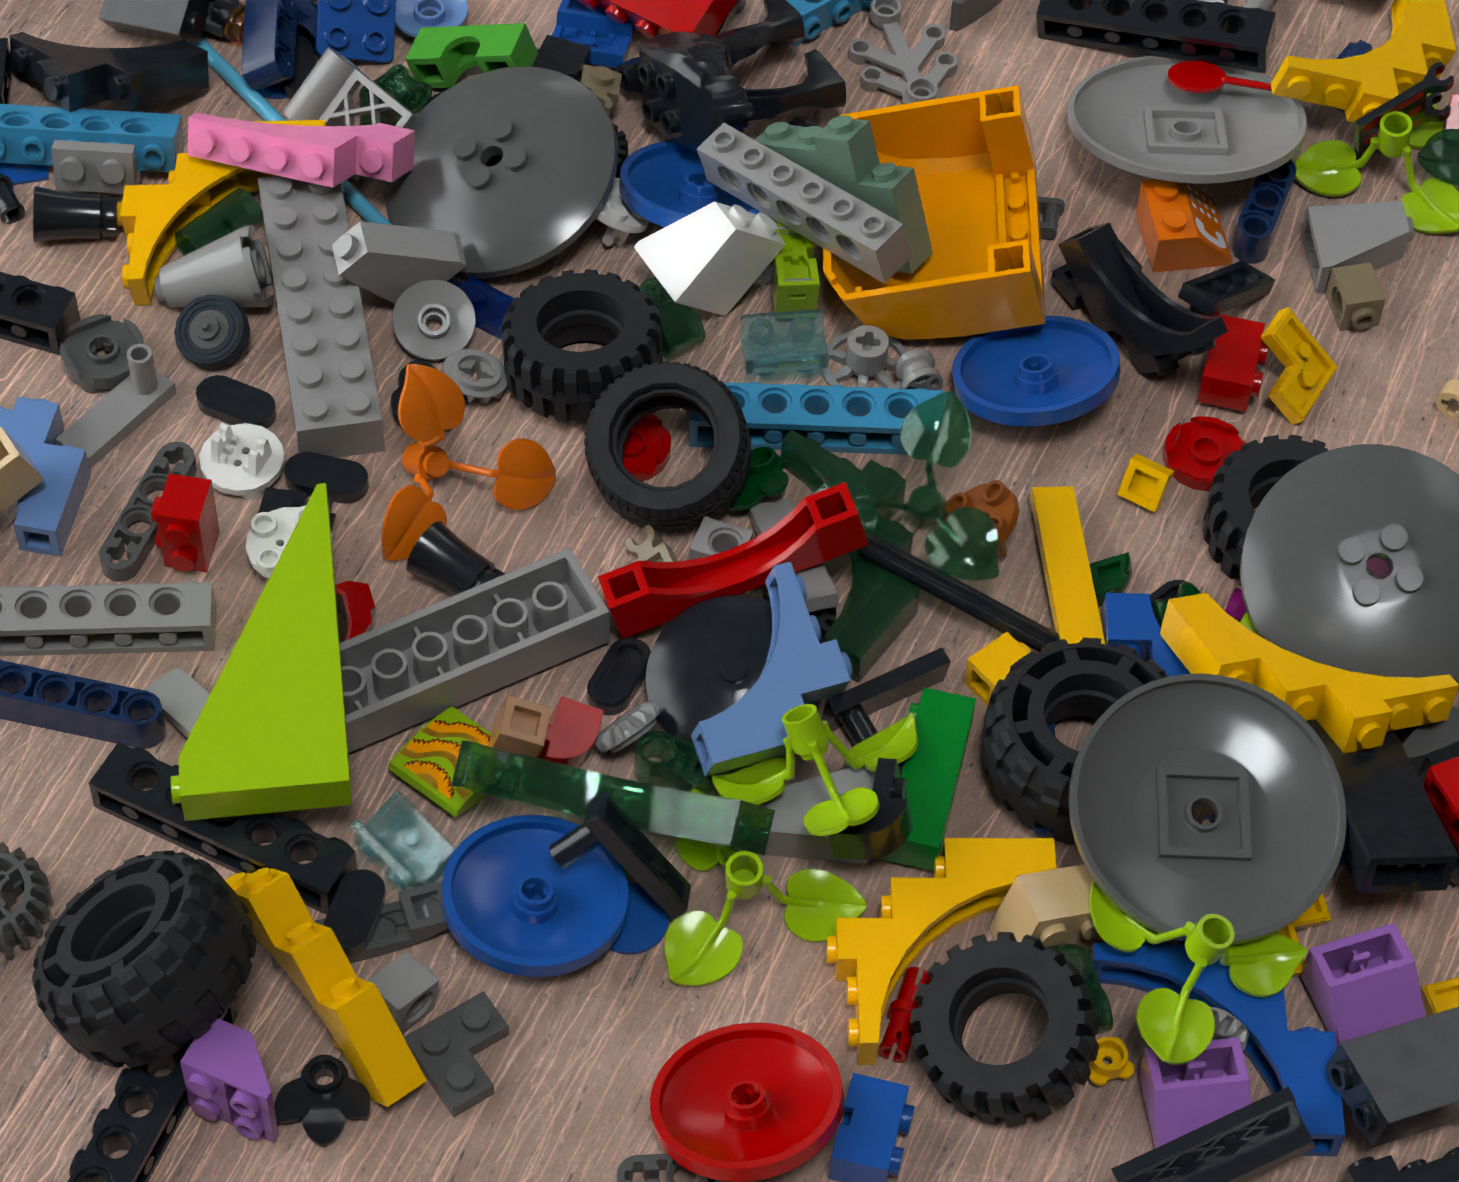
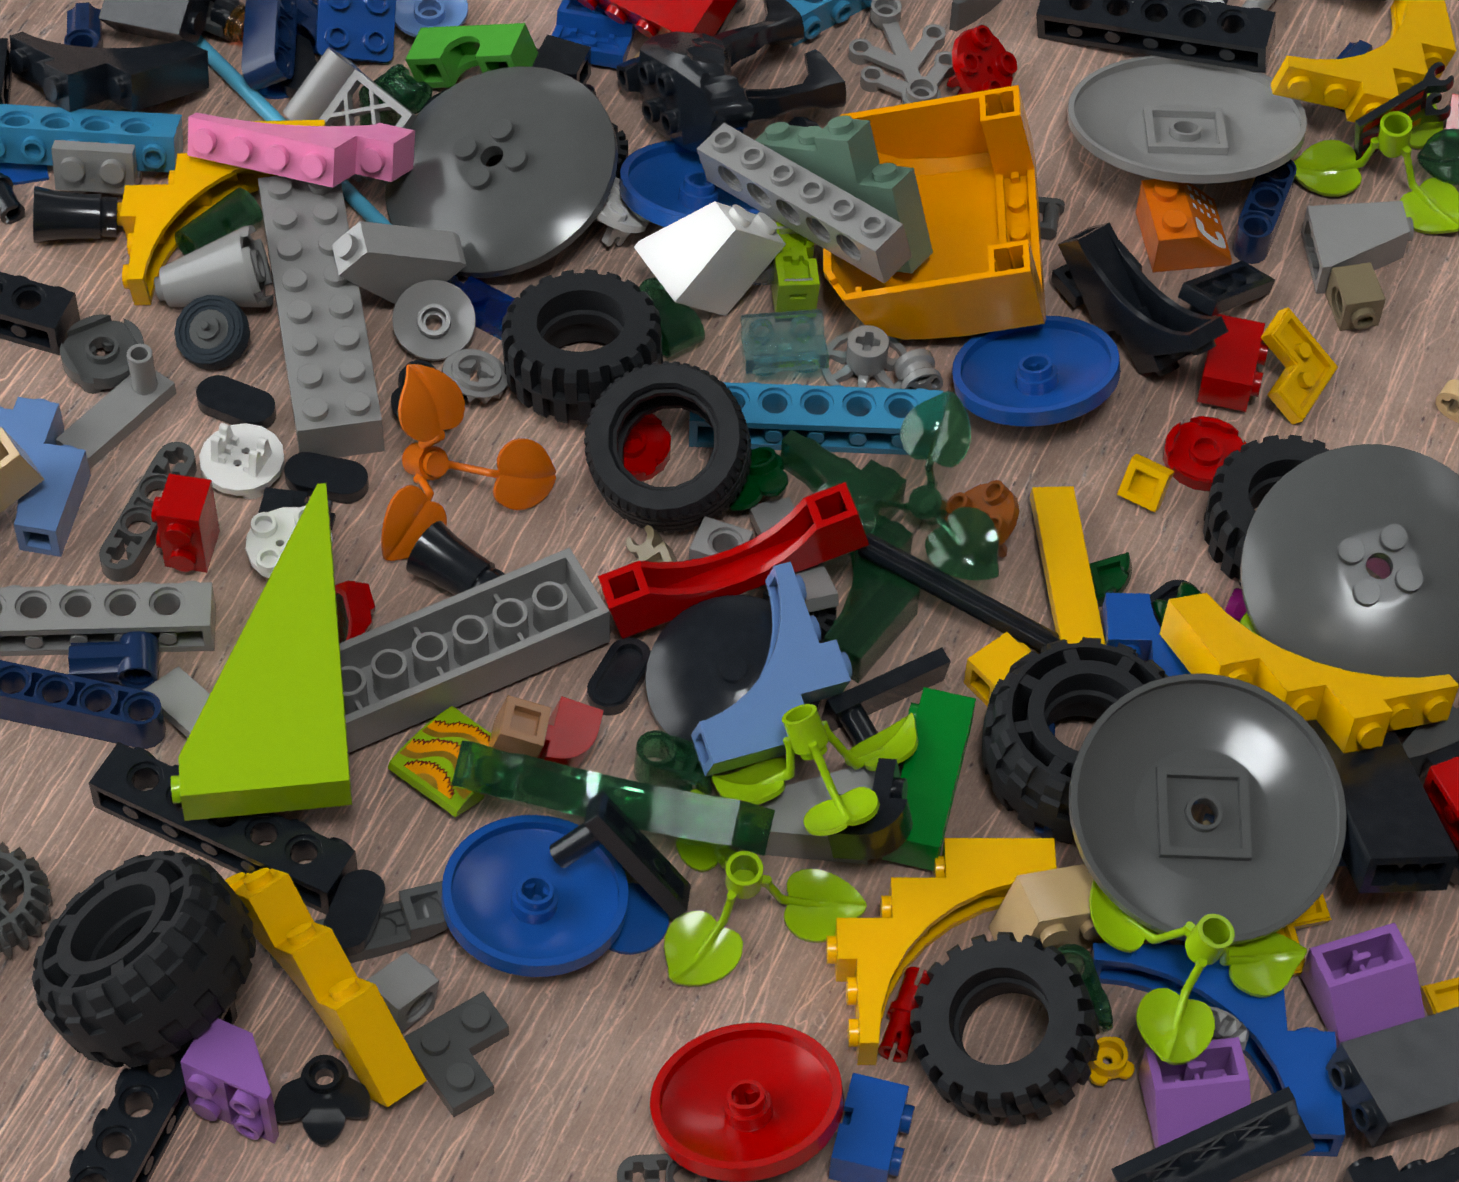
clear light blue bracket [350,790,456,890] -> none
dark tan plate [580,64,622,116] -> none
light grey gear [595,702,660,753] -> none
red piece [1168,61,1272,93] -> none
none -> dark blue piece [64,2,102,48]
none -> dark blue piece [68,631,159,690]
none -> red plate [947,25,1018,95]

